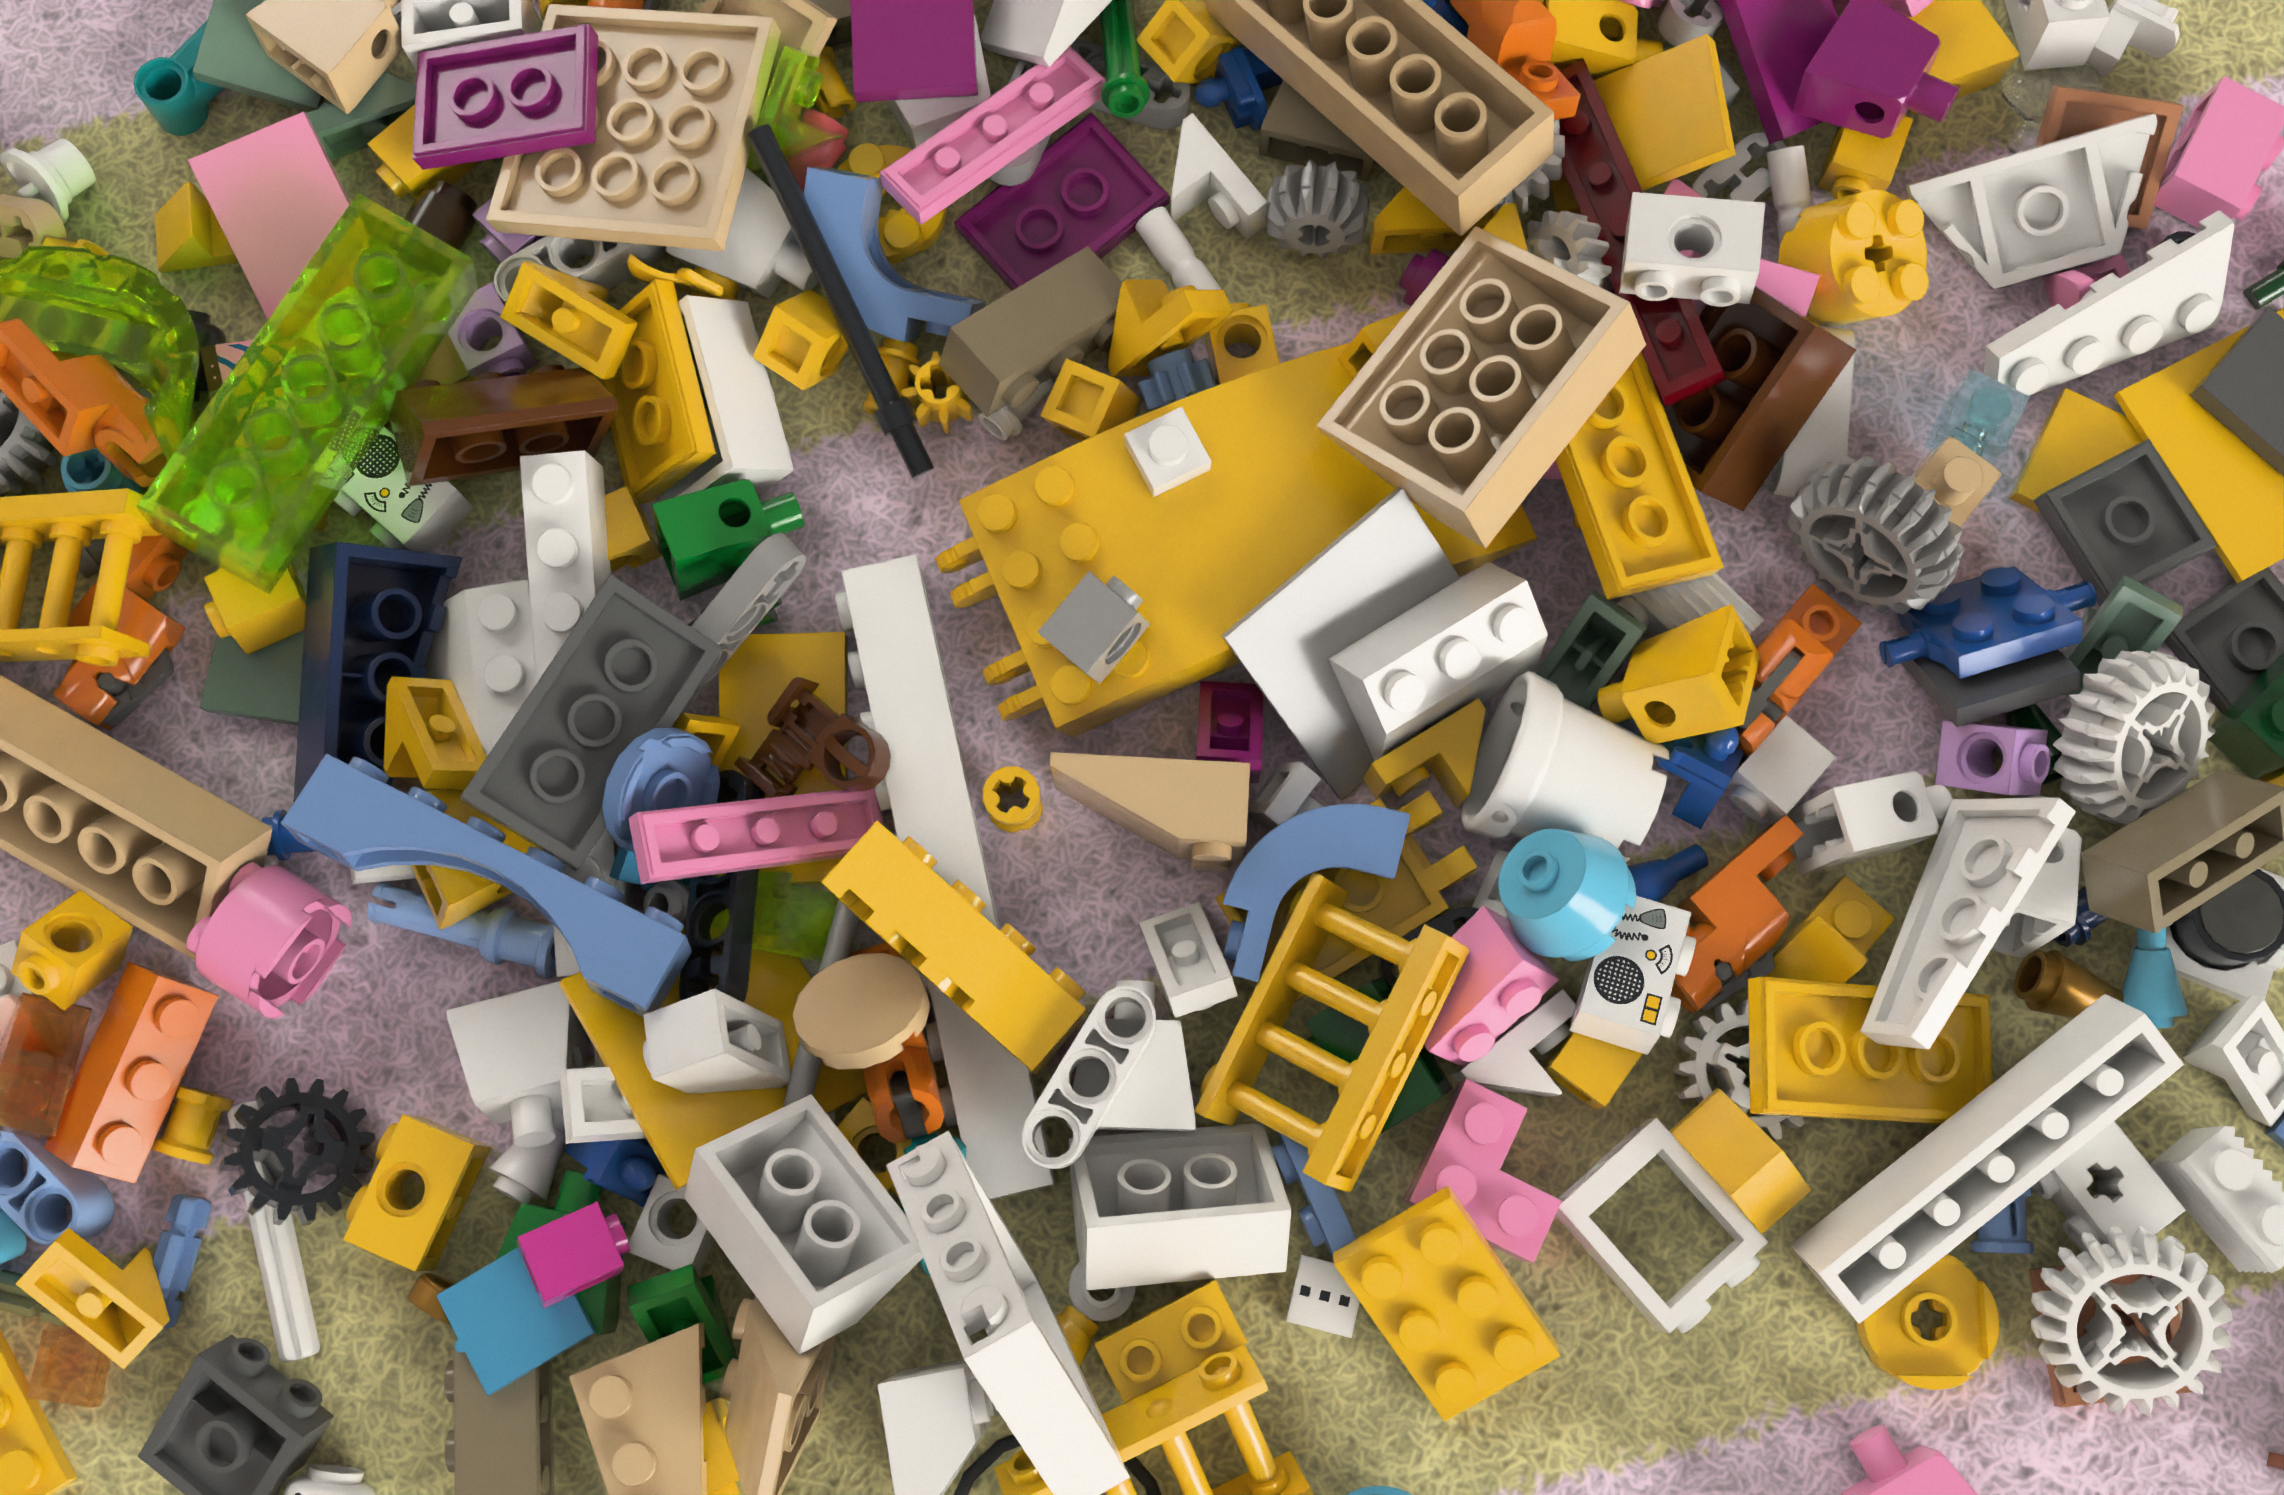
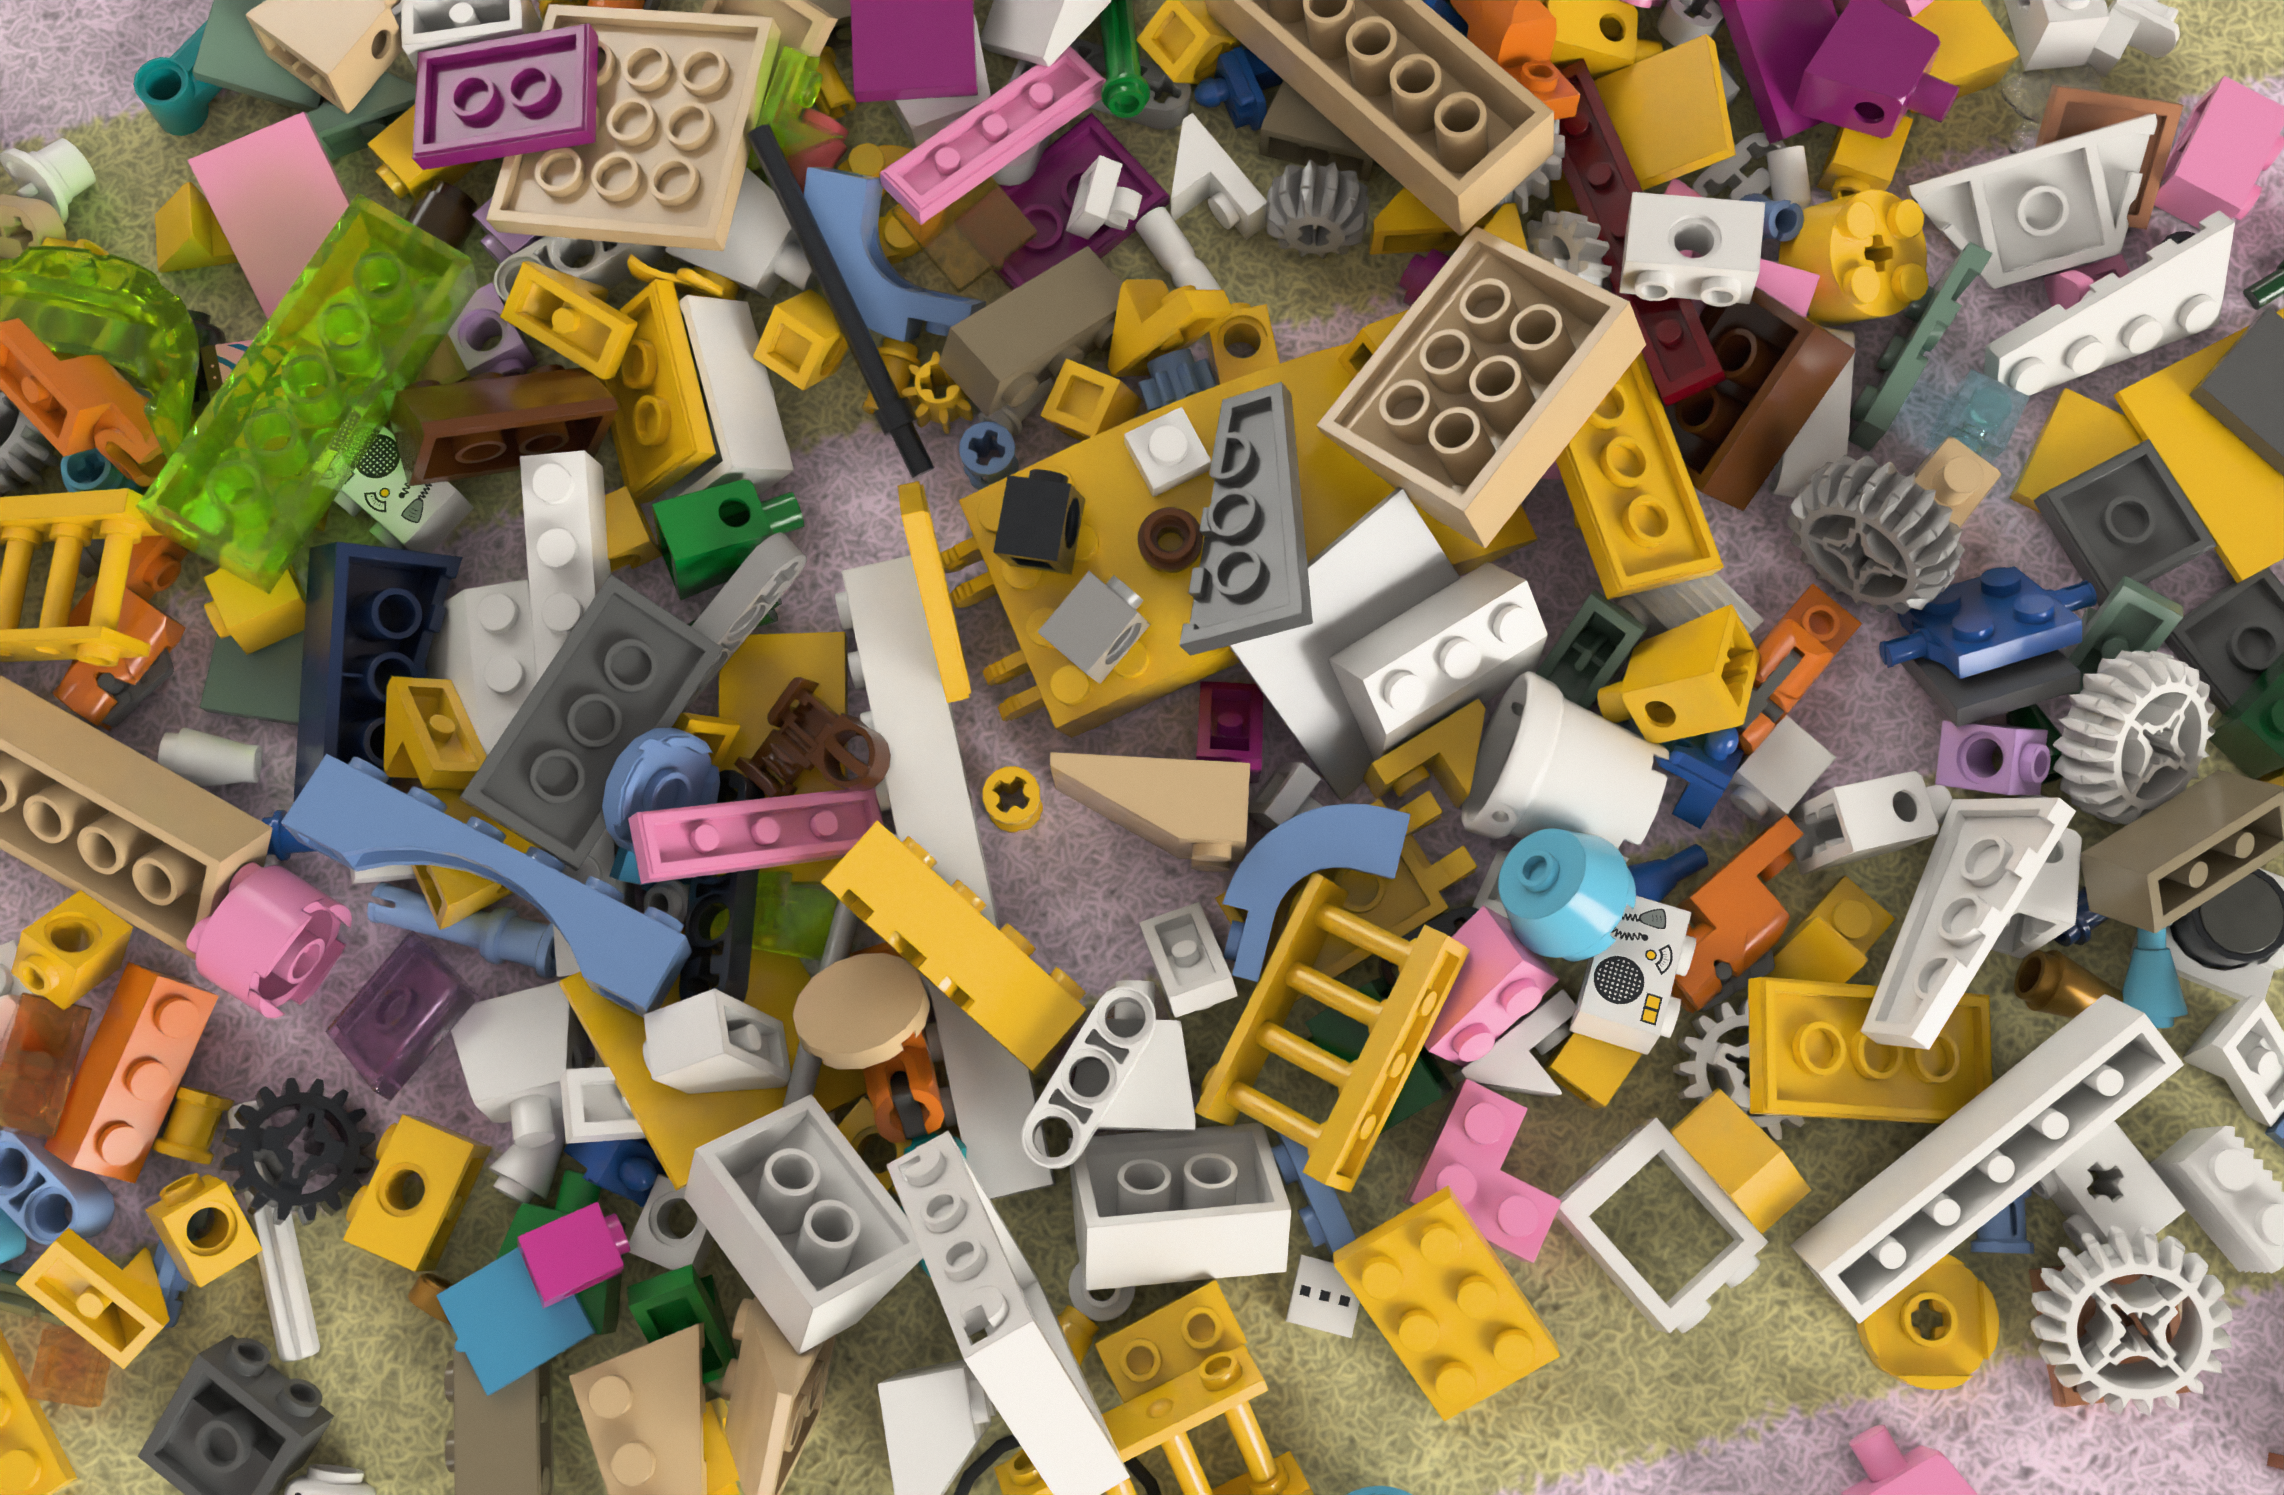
none -> yellow brick [145,1173,263,1288]
none -> white cone [158,727,263,788]
none -> clear purple tile [325,931,480,1101]
none -> clear yellow piece [892,176,1037,293]
none -> yellow tile [897,481,971,703]
none -> medium blue bush [959,421,1019,490]
none -> black brick [993,469,1085,575]
none -> white tile [1066,155,1142,239]
none -> reddish brown plate [1138,507,1203,573]
none -> wing [1179,382,1313,656]
none -> medium blue pin [1740,193,1804,242]
none -> sand green wing [1848,242,1993,451]

